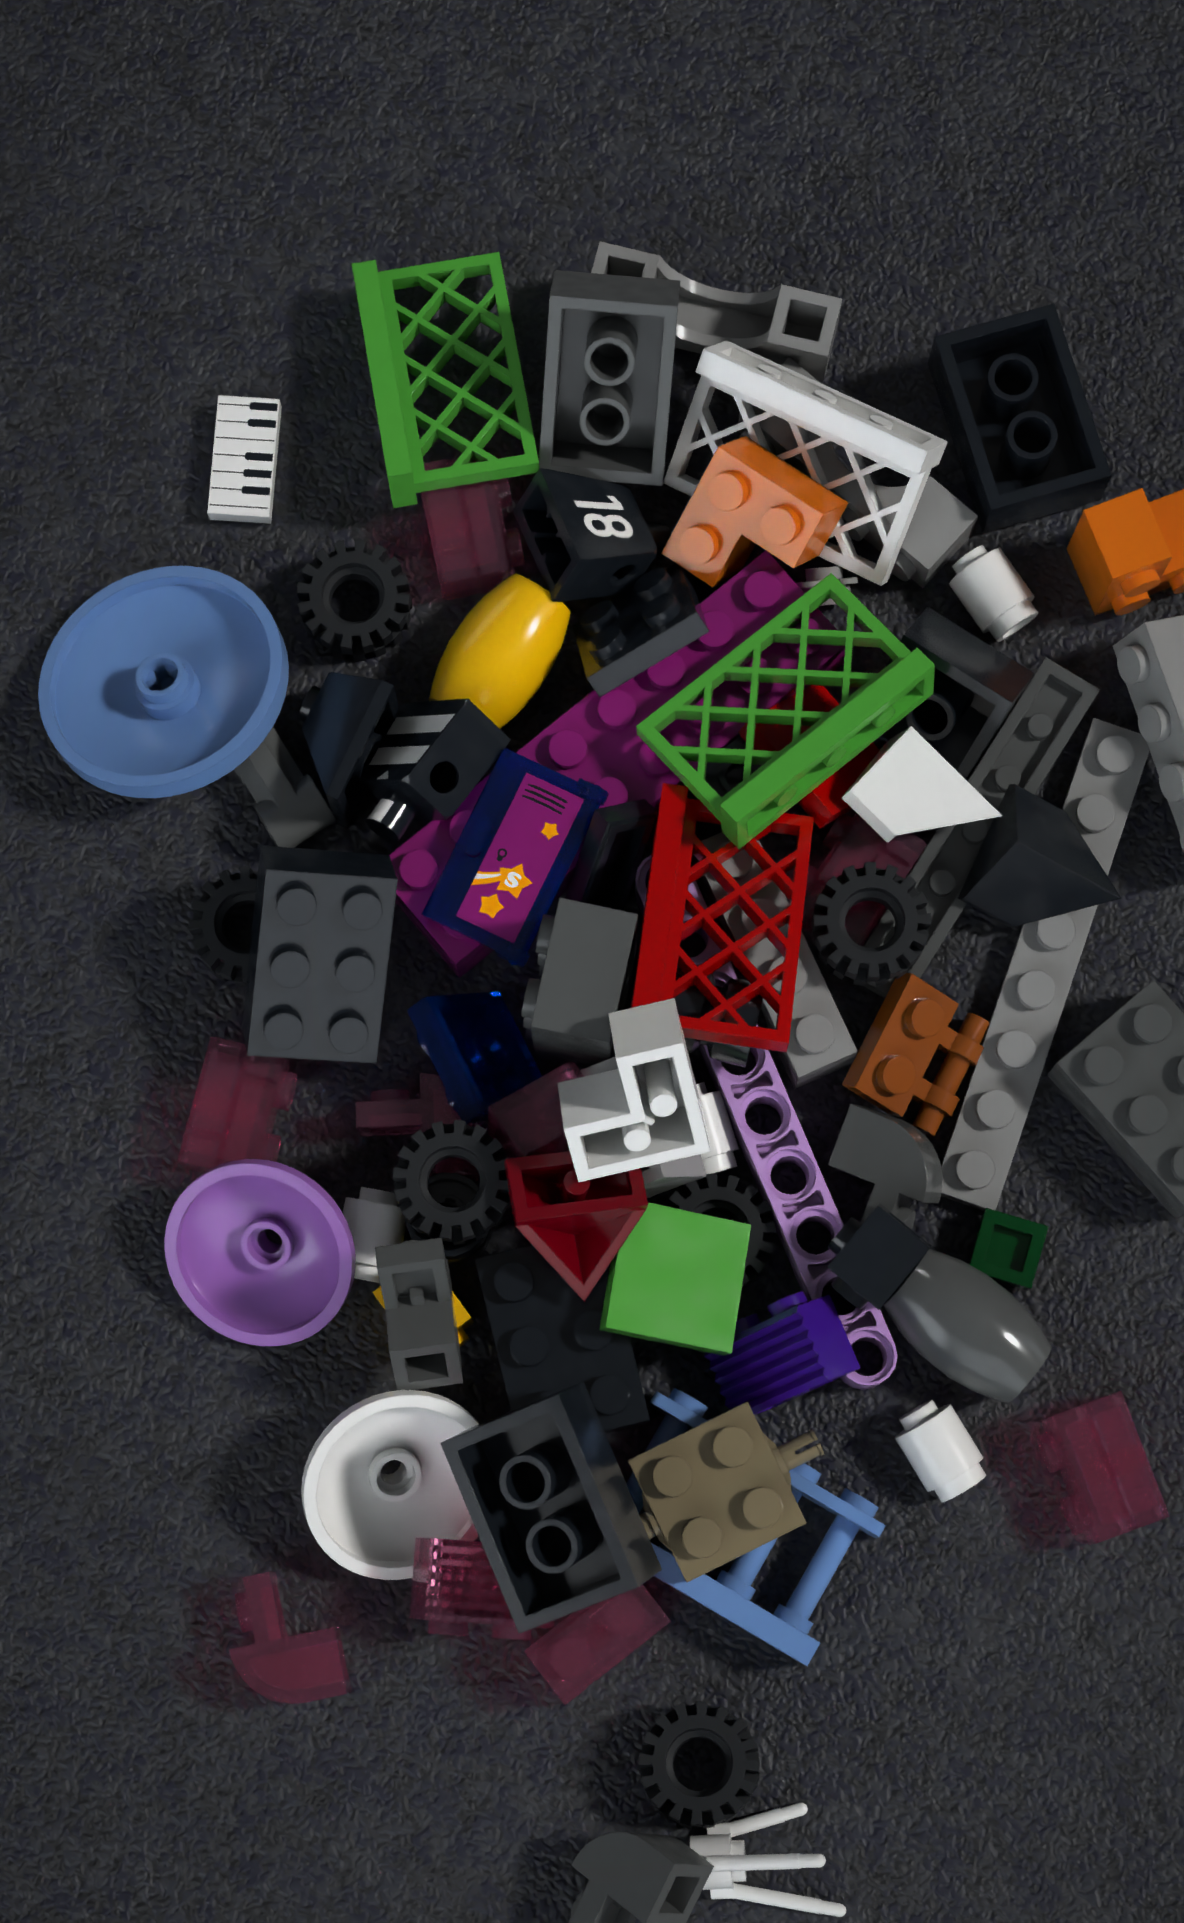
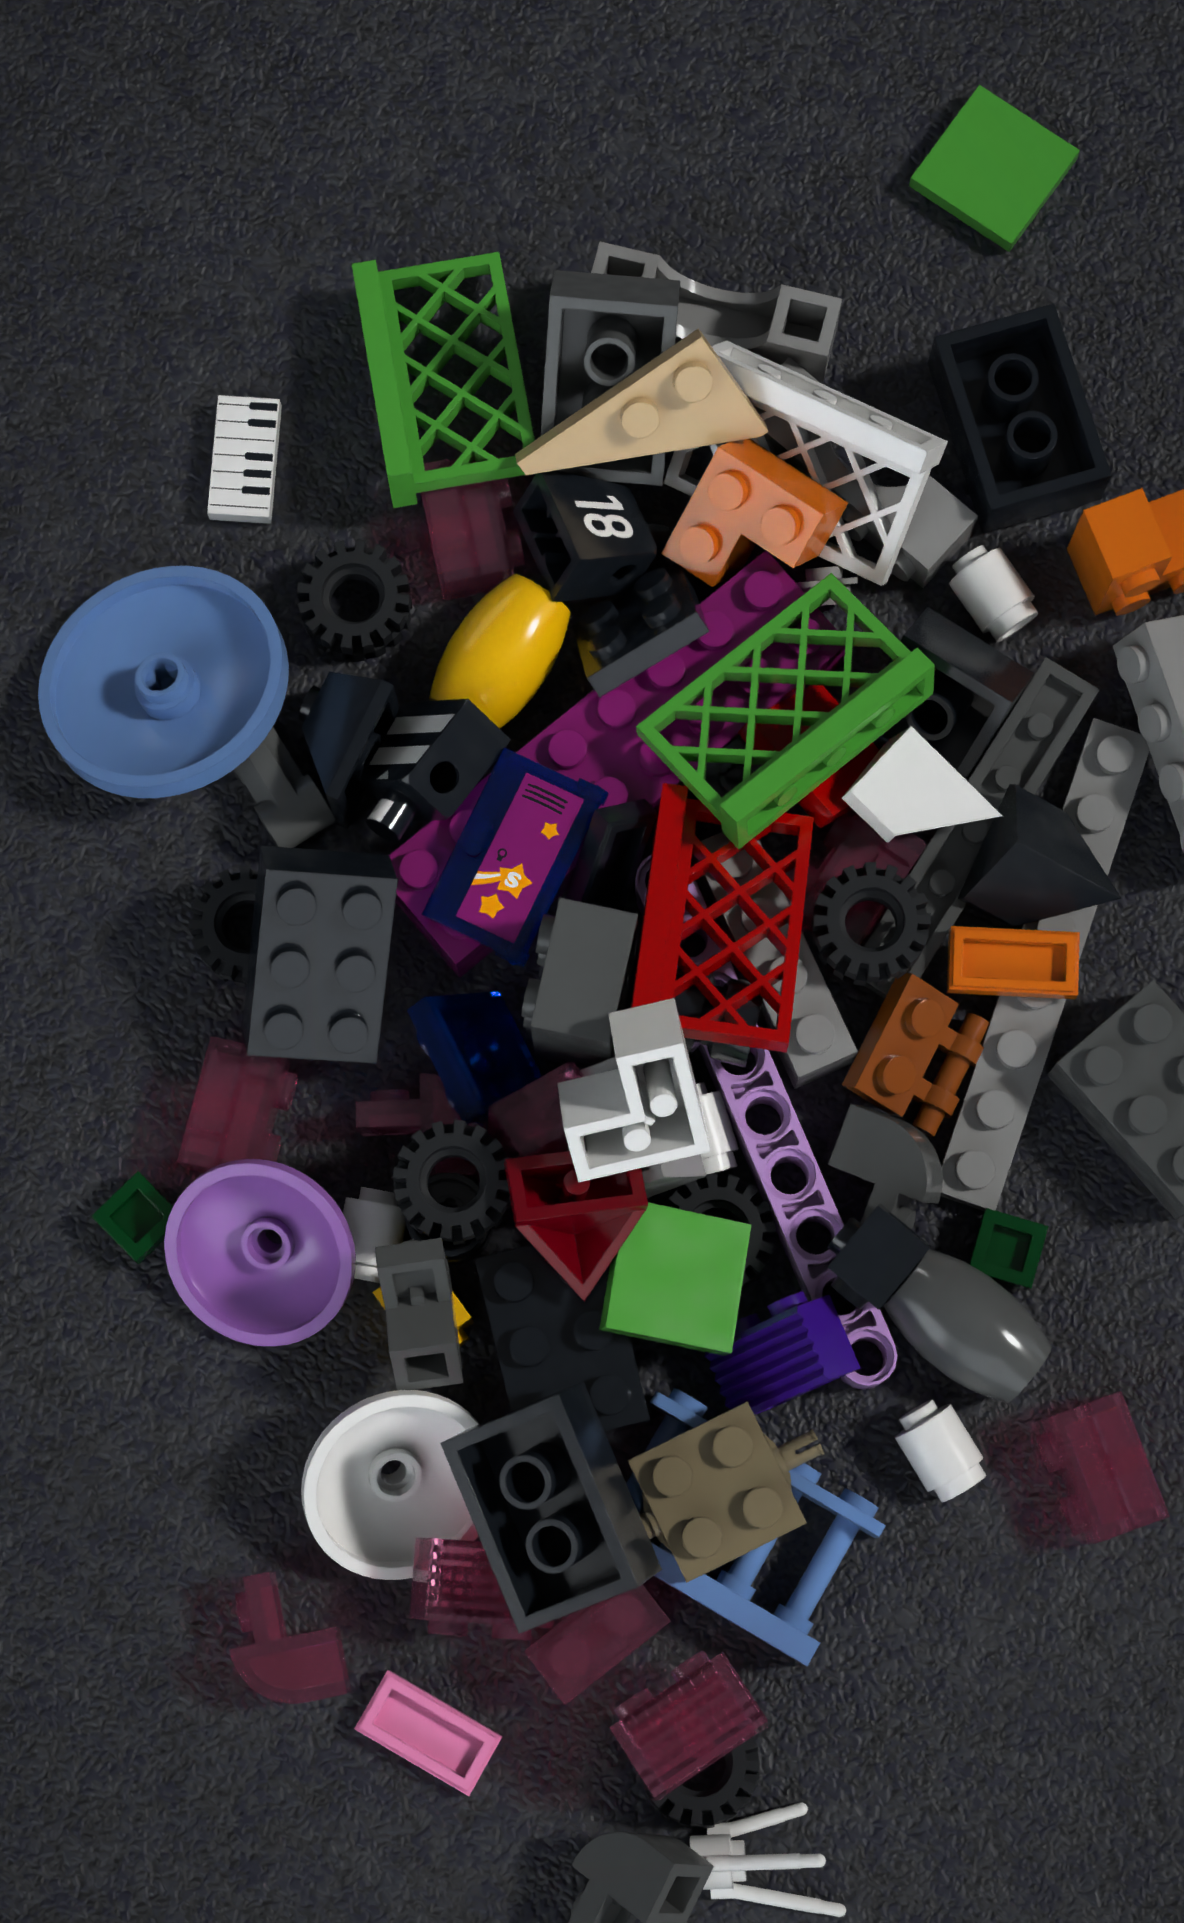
none -> dark green plate [91,1171,173,1264]
none -> bright pink tile [354,1670,503,1796]
none -> tan wing [515,328,769,475]
none -> clear pink brick [609,1651,768,1802]
none -> bright green tile [909,85,1080,252]
none -> orange tile [947,926,1080,999]

